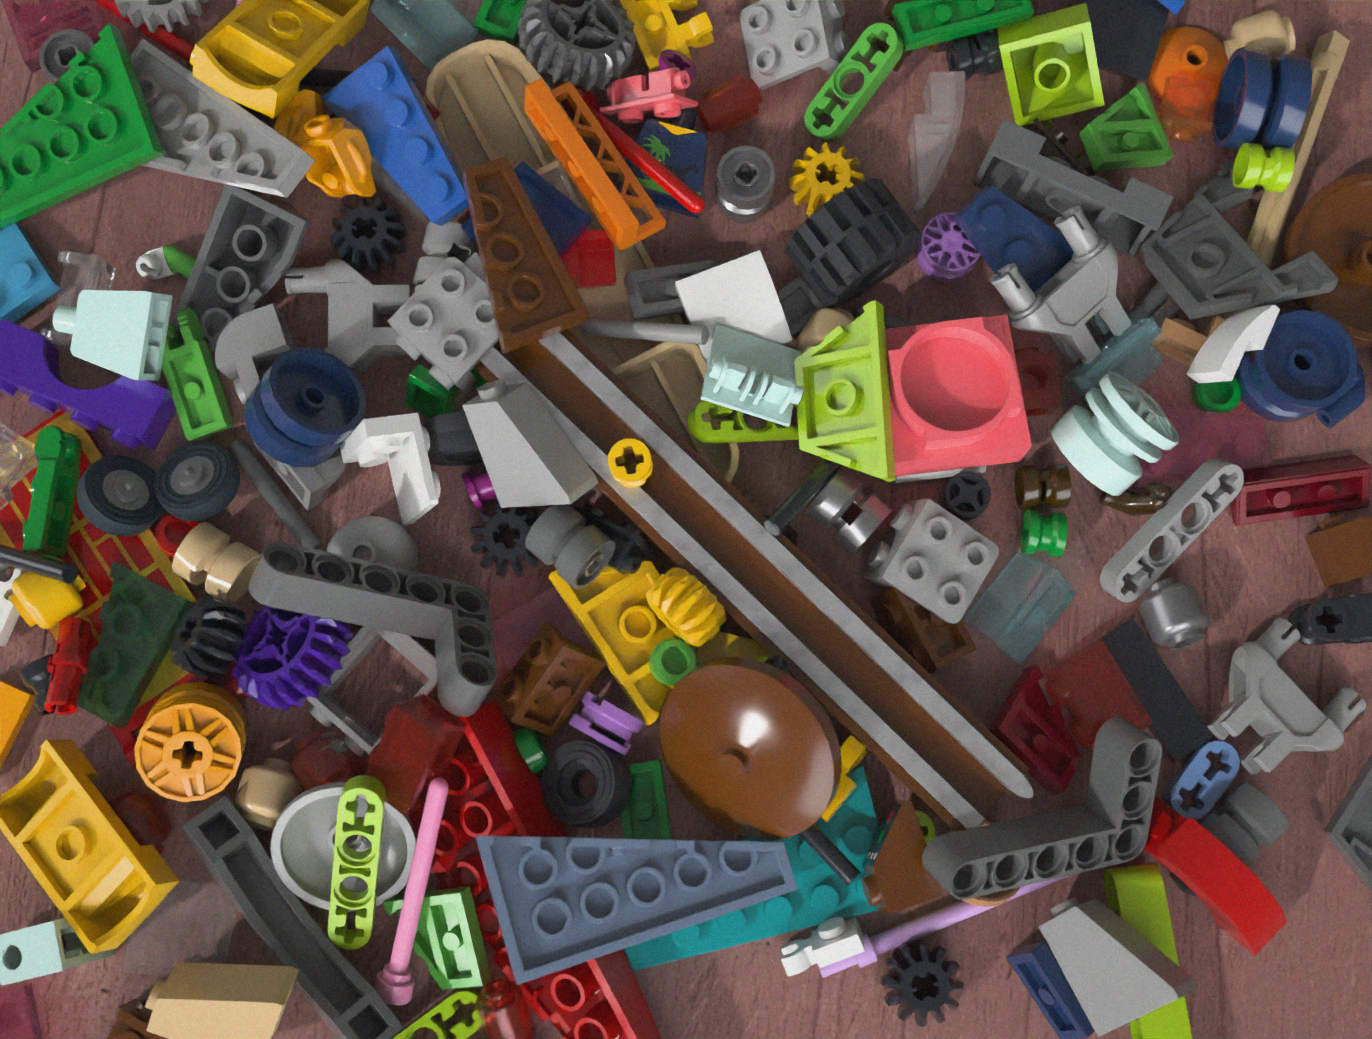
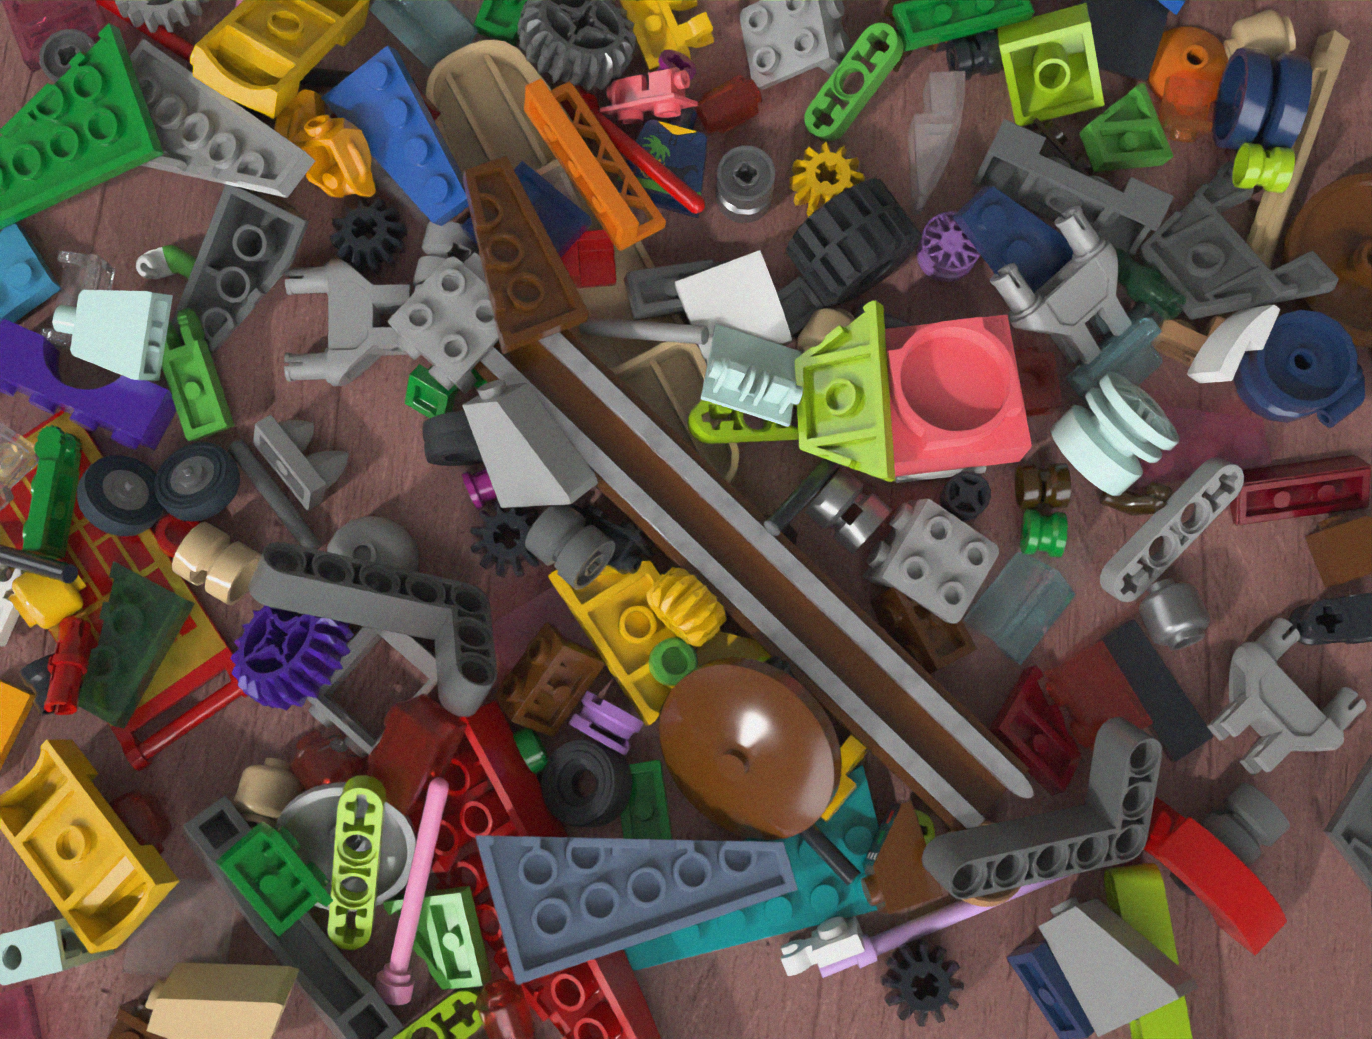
light orange wheel [134,682,248,802] -> none
black gear [170,595,248,679] -> none
light grey brick [215,303,295,405] -> none
dark blue wheel [244,347,367,467] -> none
white bracket [340,413,441,526] -> none
yellow bush [608,438,653,488] -> none
medium blue beam [1163,741,1240,820] -> none
green tile [1191,376,1242,417] -> none
none -> green bracket [215,821,334,936]
none -> clear green pin [1116,249,1186,321]

